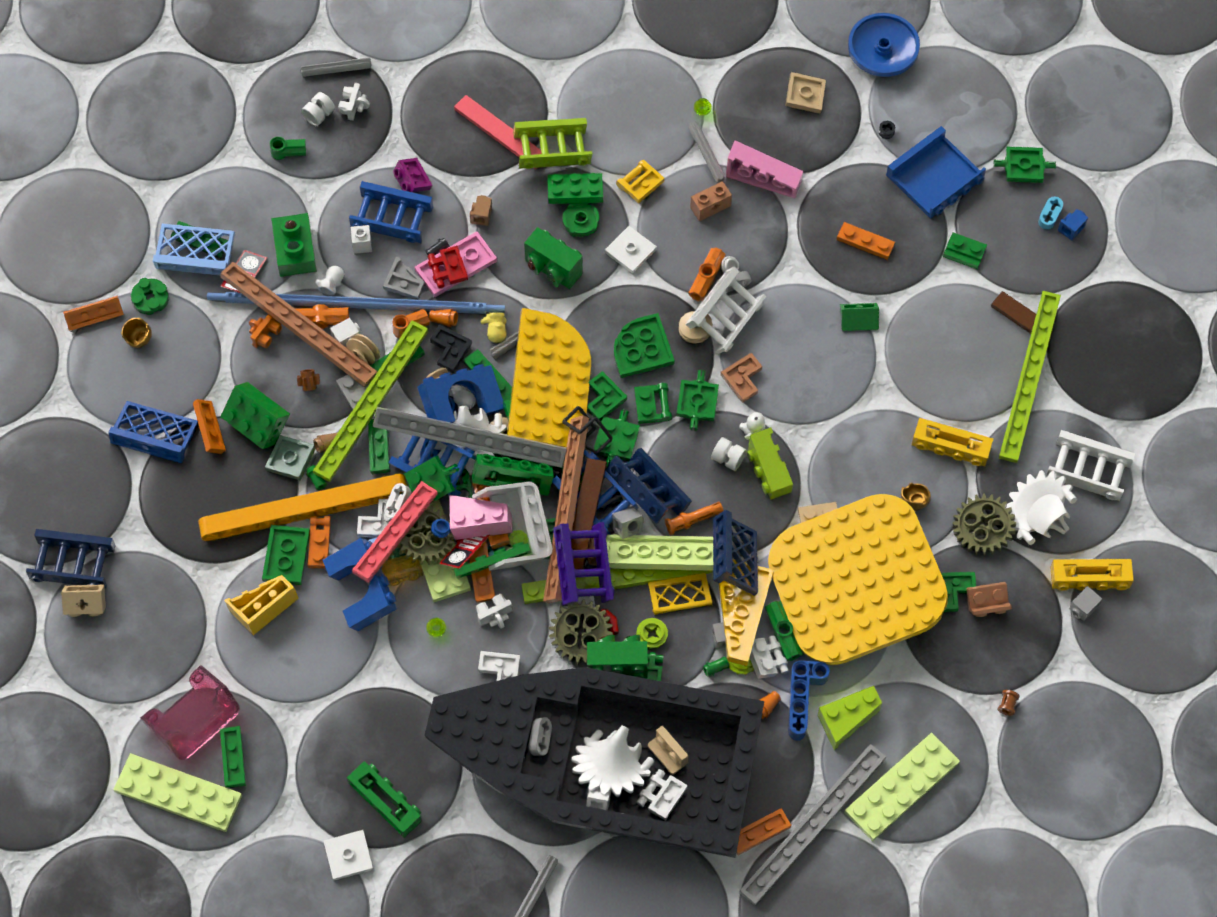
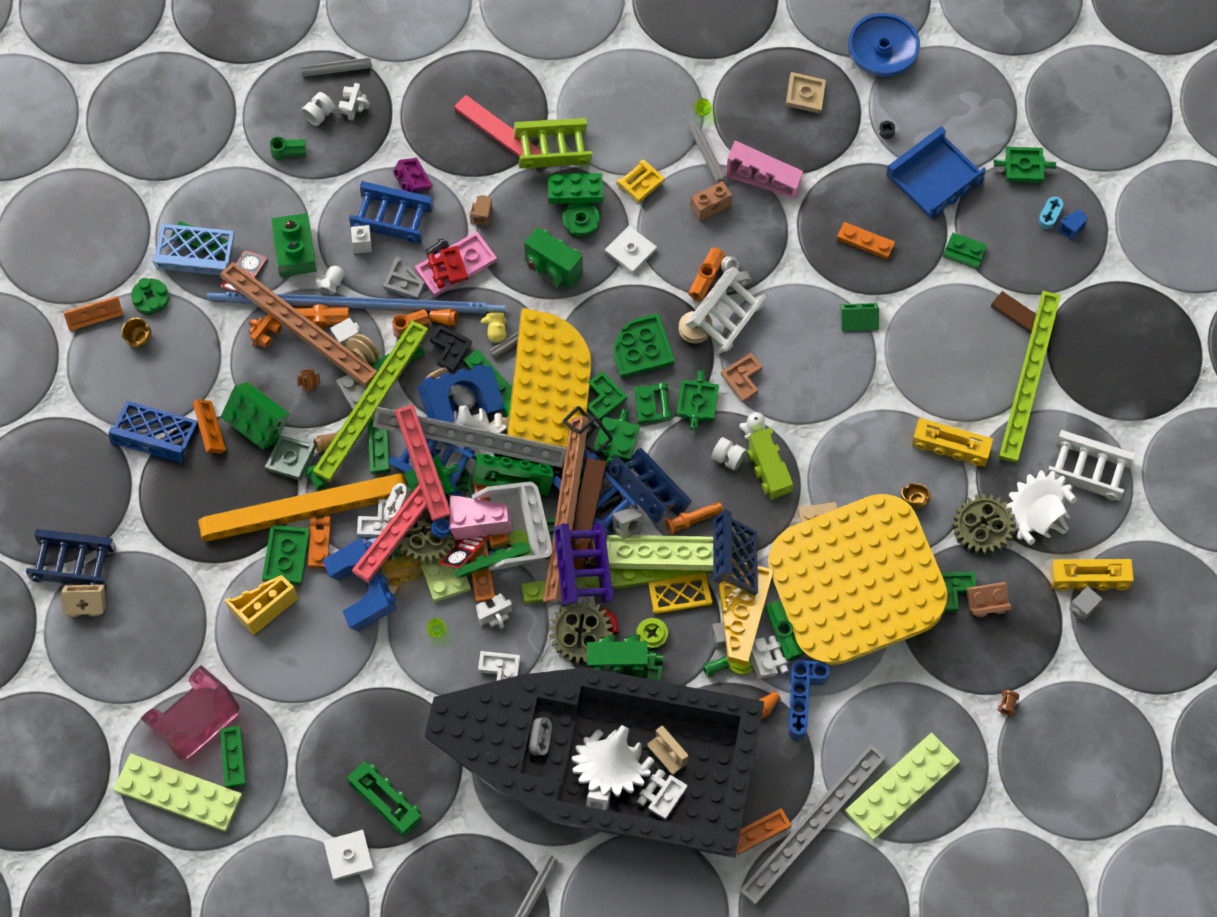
lime wedge [817,685,882,750] -> none
none -> coral tile [394,405,451,521]

